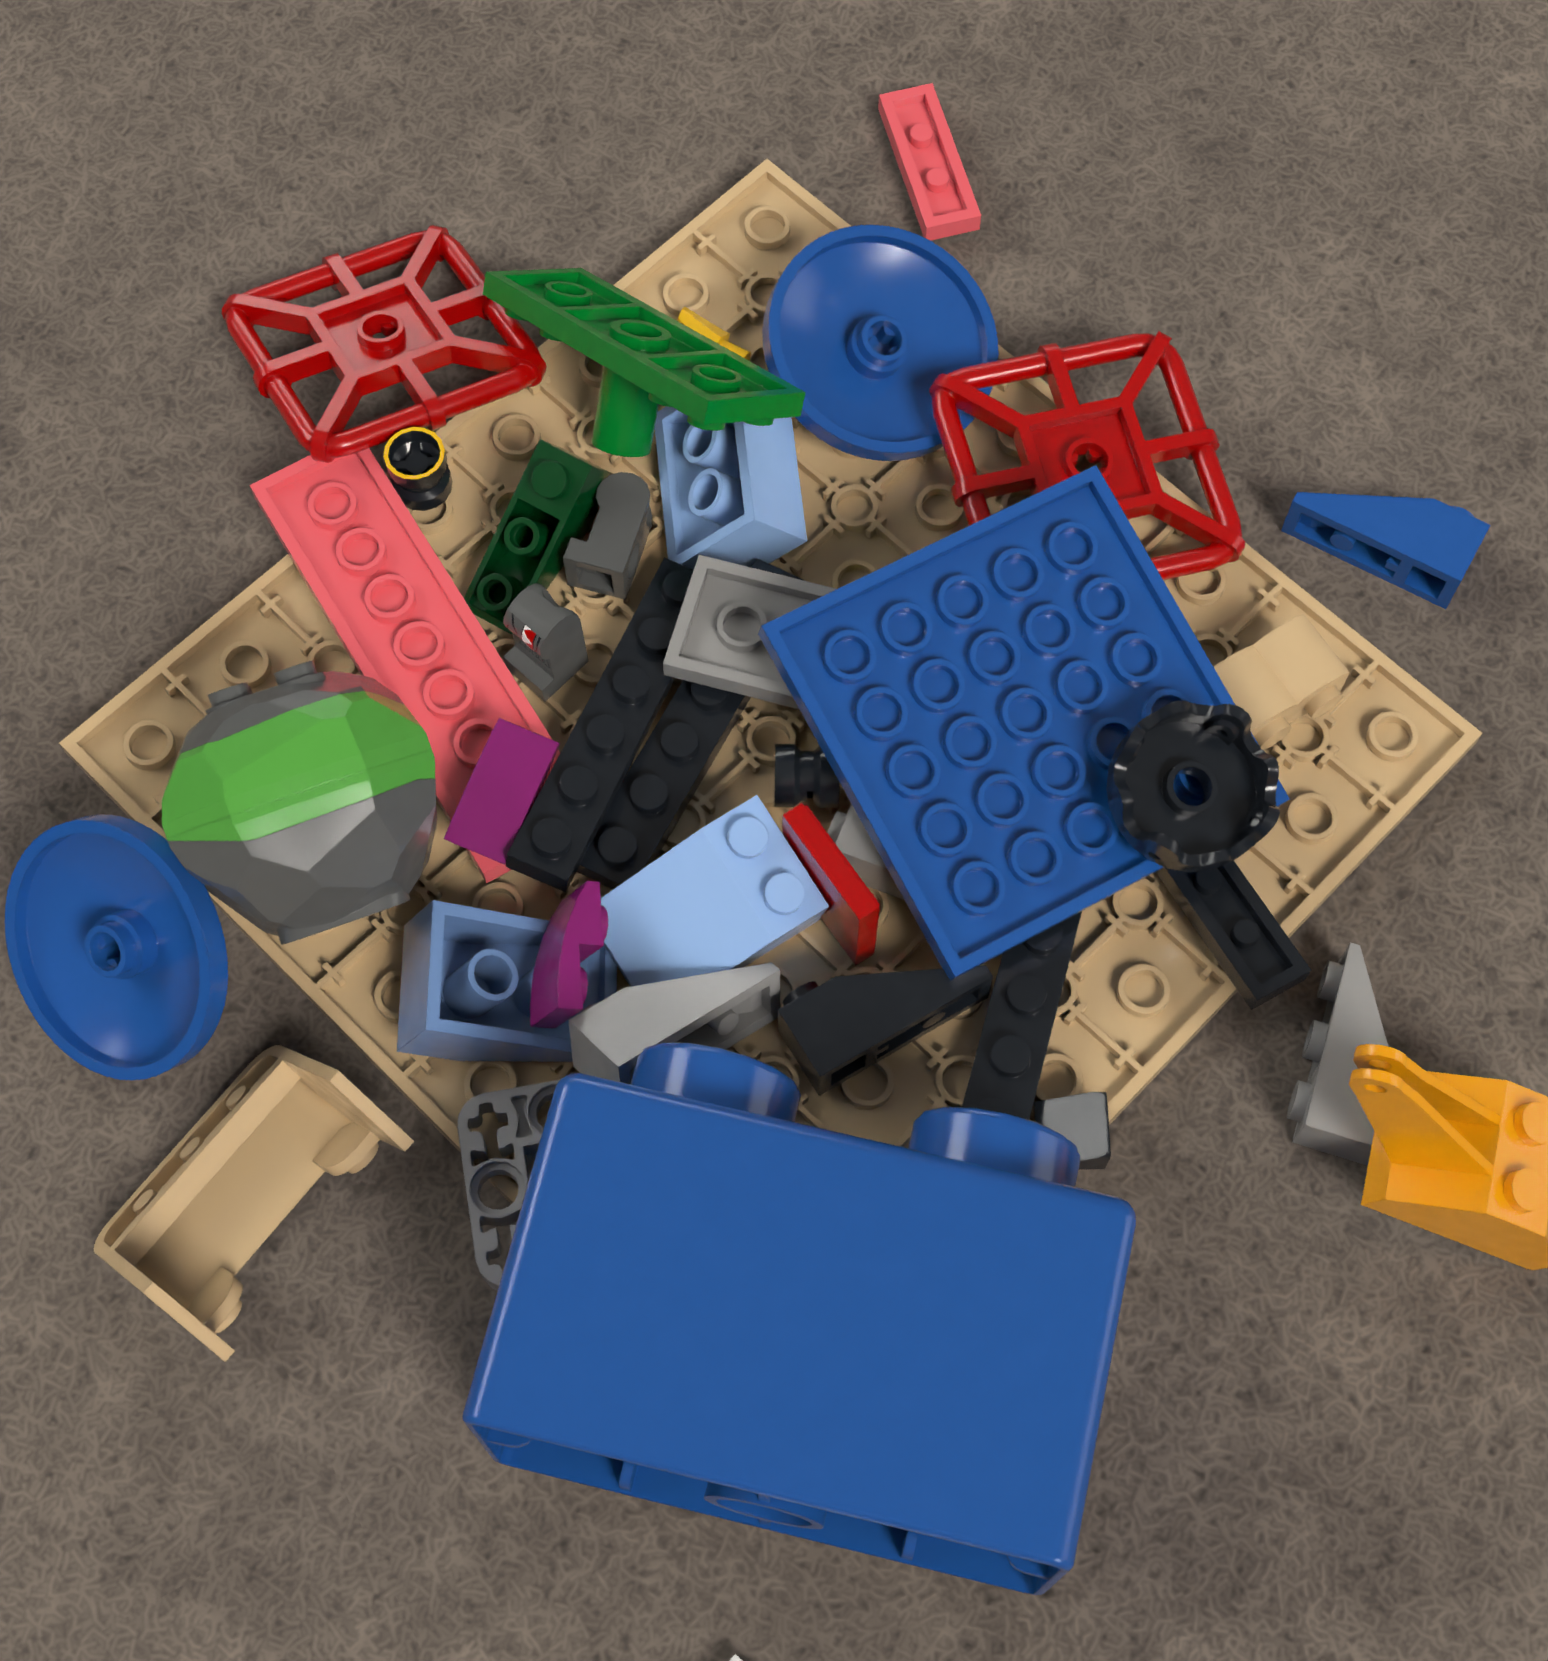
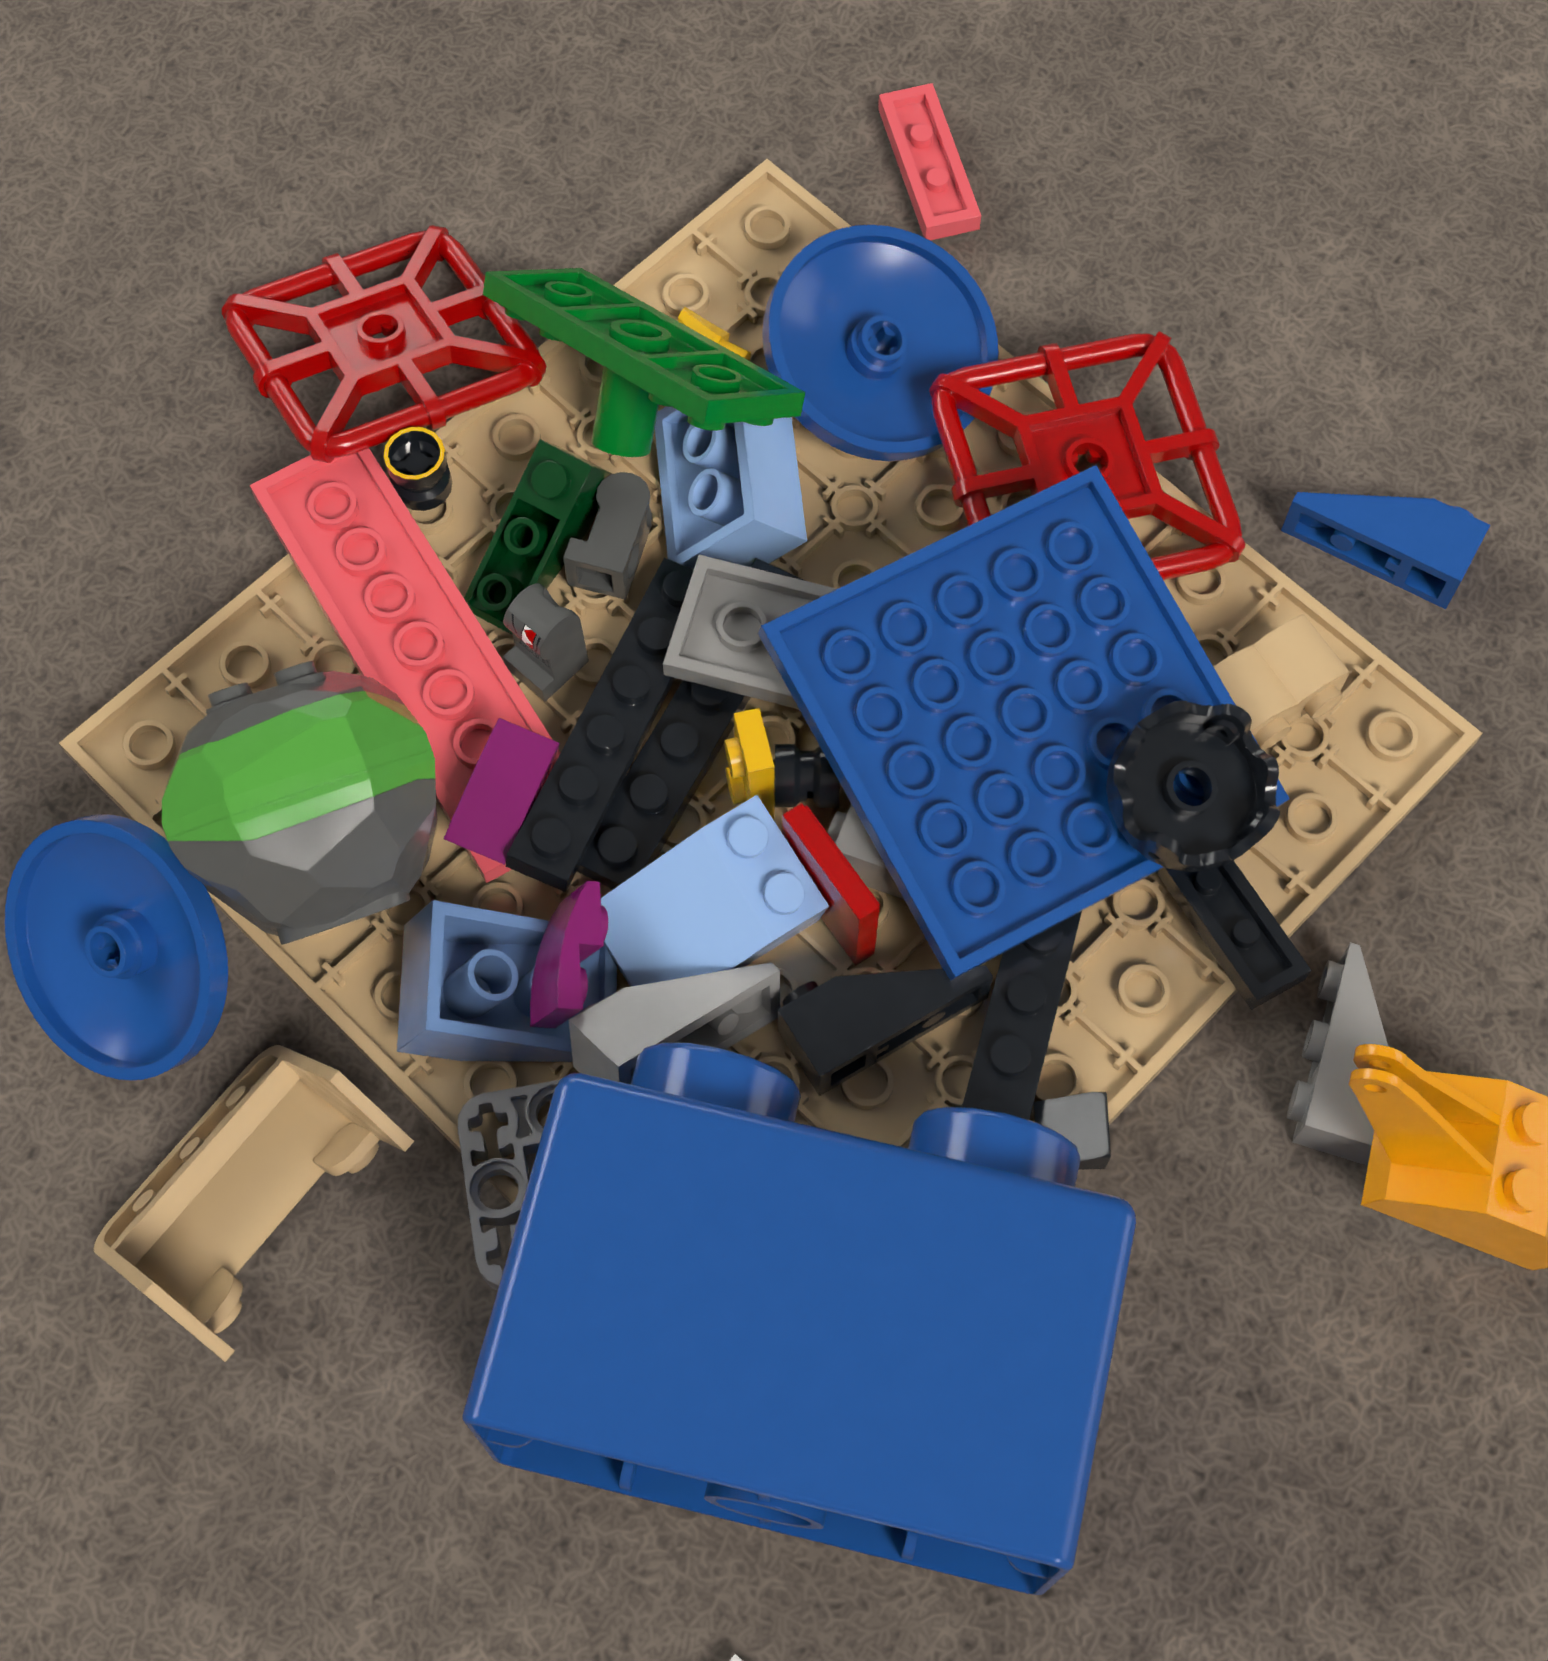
none -> yellow plate [724,708,775,819]

